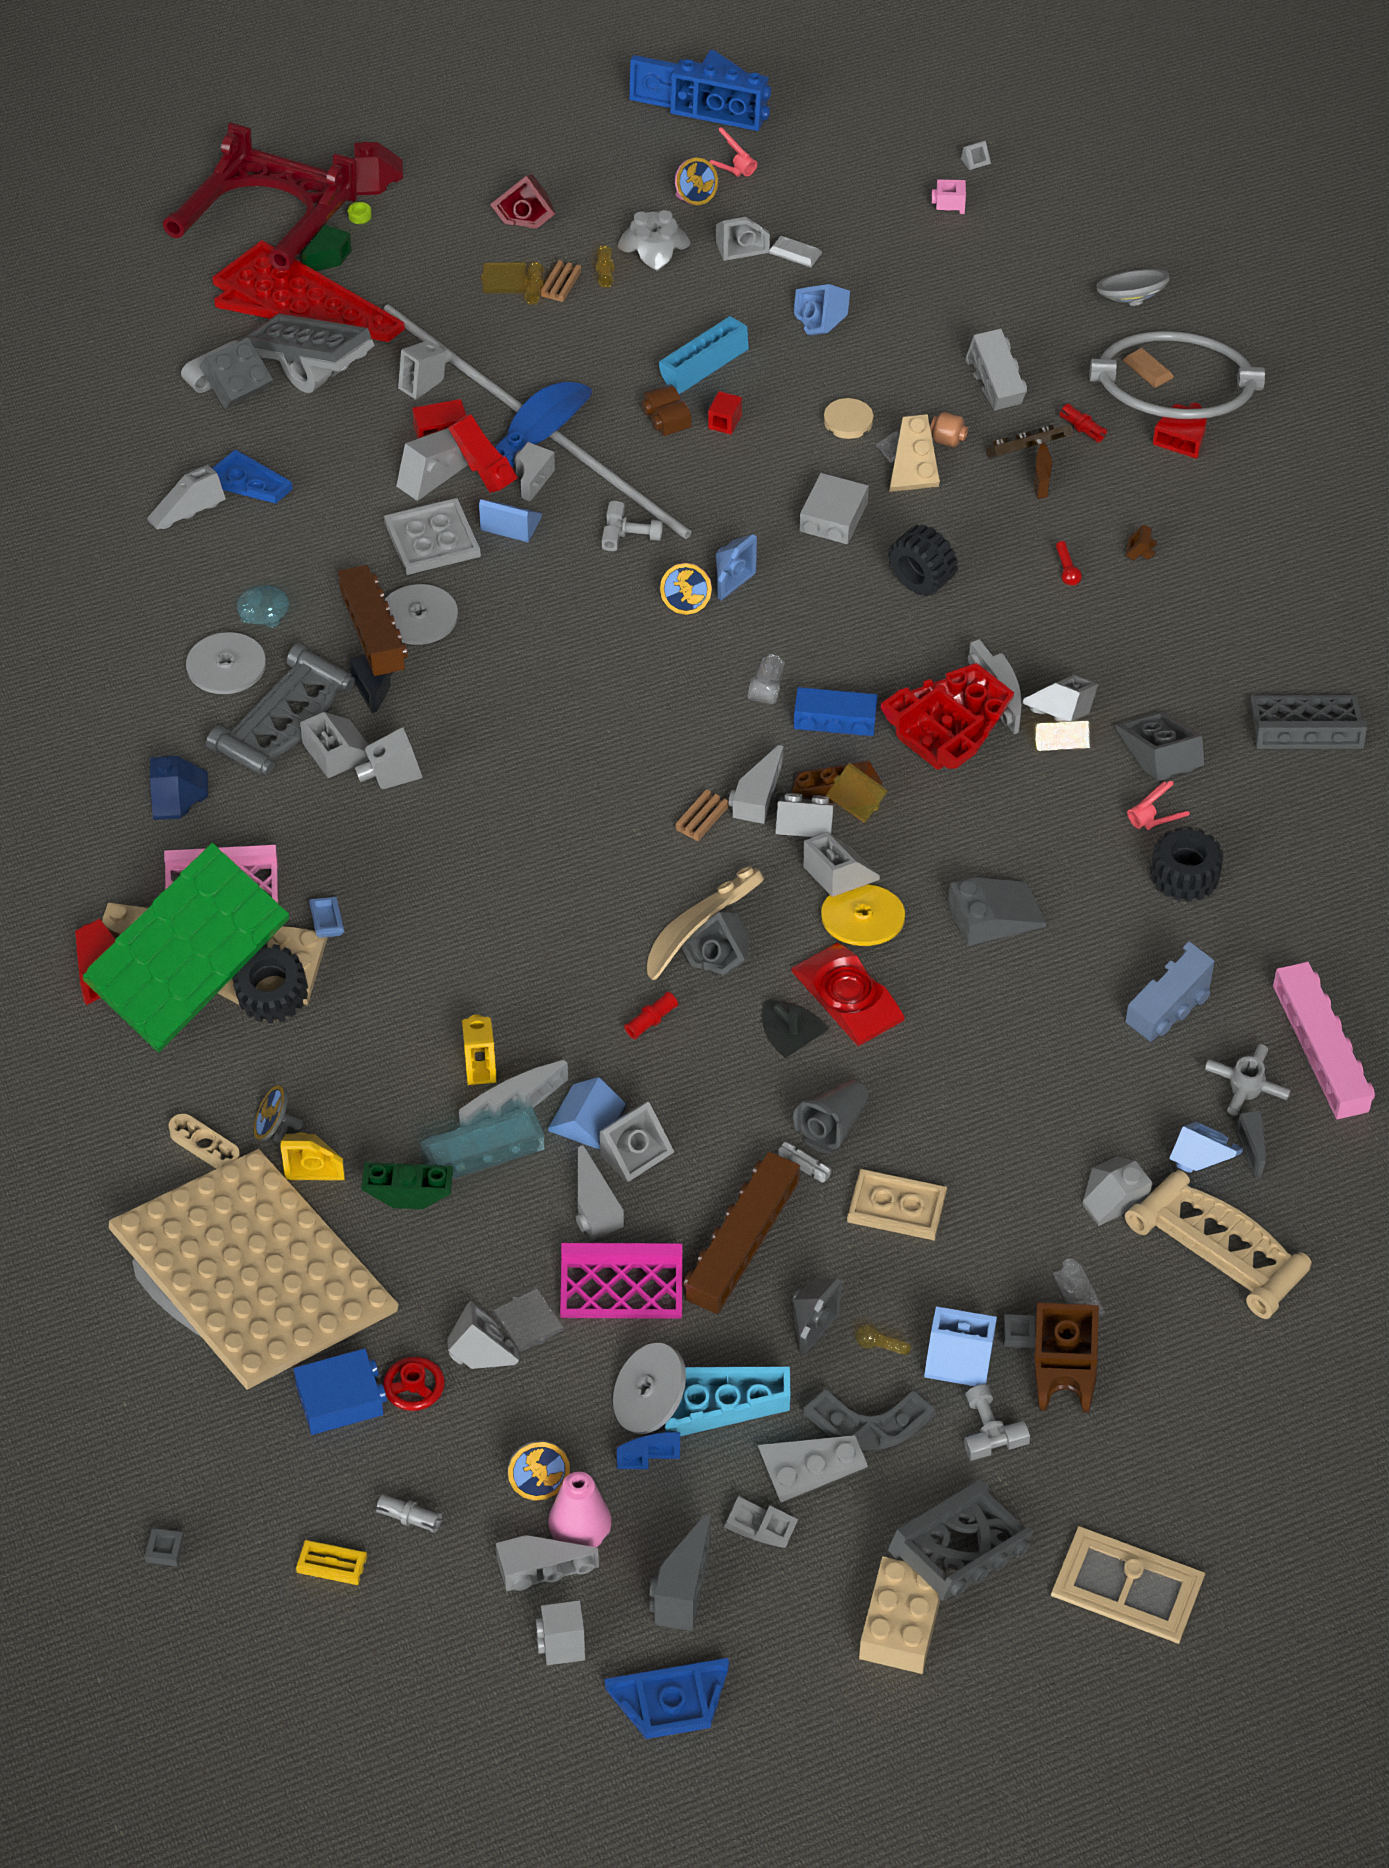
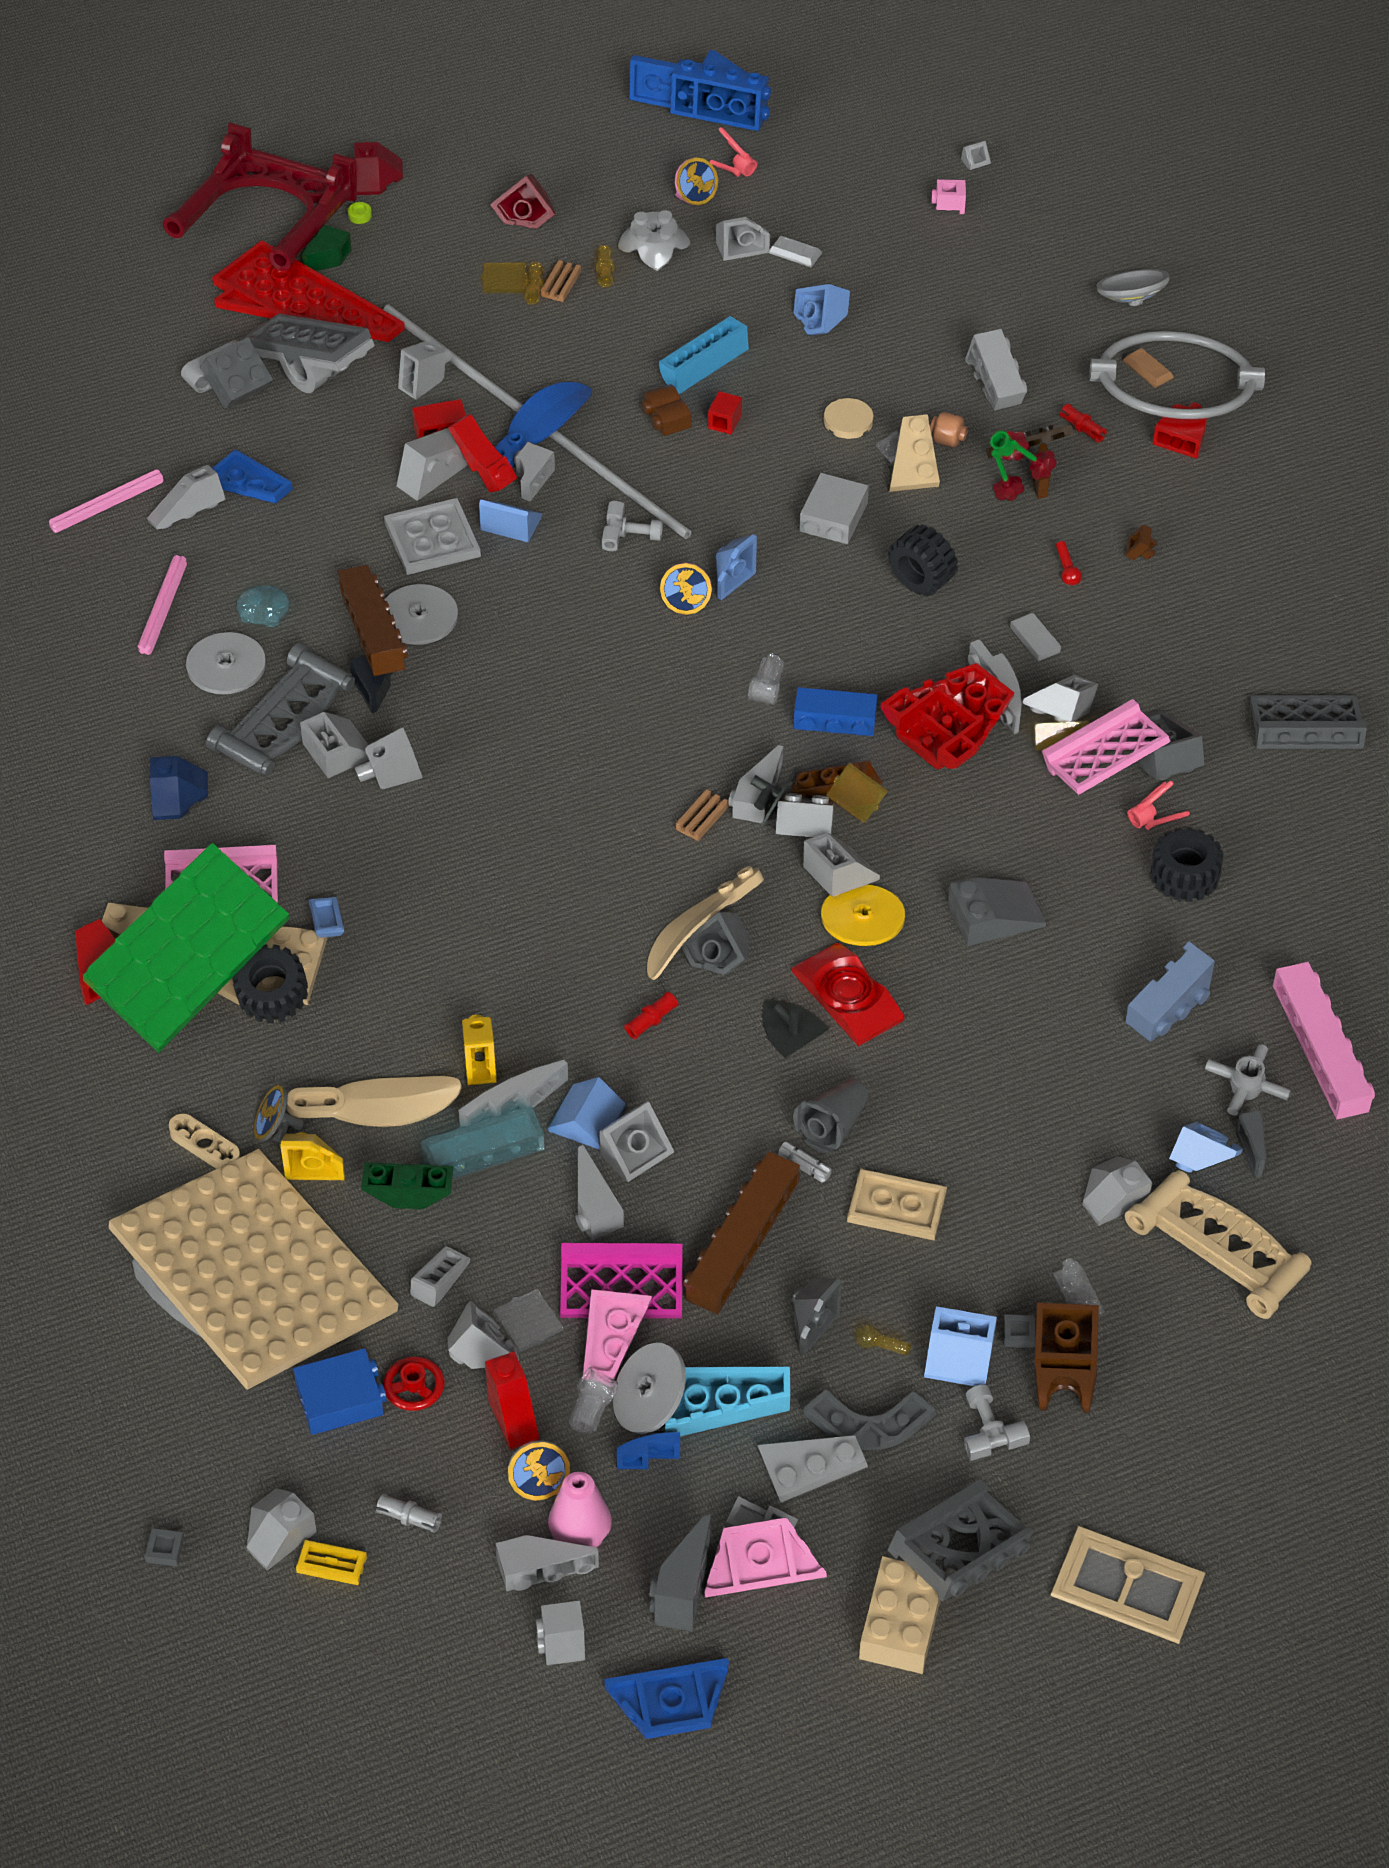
none -> bright pink axle [49,469,164,533]
none -> bright pink axle [138,555,187,655]
none -> light grey slope [247,1488,317,1571]
none -> tan plant [286,1076,462,1127]
none -> light grey slope [410,1246,470,1307]
none -> red slope [485,1351,539,1450]
none -> clear piece [569,1367,618,1434]
none -> bright pink wing [582,1290,652,1382]
none -> bright pink wing [704,1518,827,1598]
none -> pearl dark grey shield [750,768,797,827]
none -> dark red plant [990,430,1057,501]
none -> light grey tile [1010,613,1061,661]
none -> bright pink fence [1042,699,1170,795]

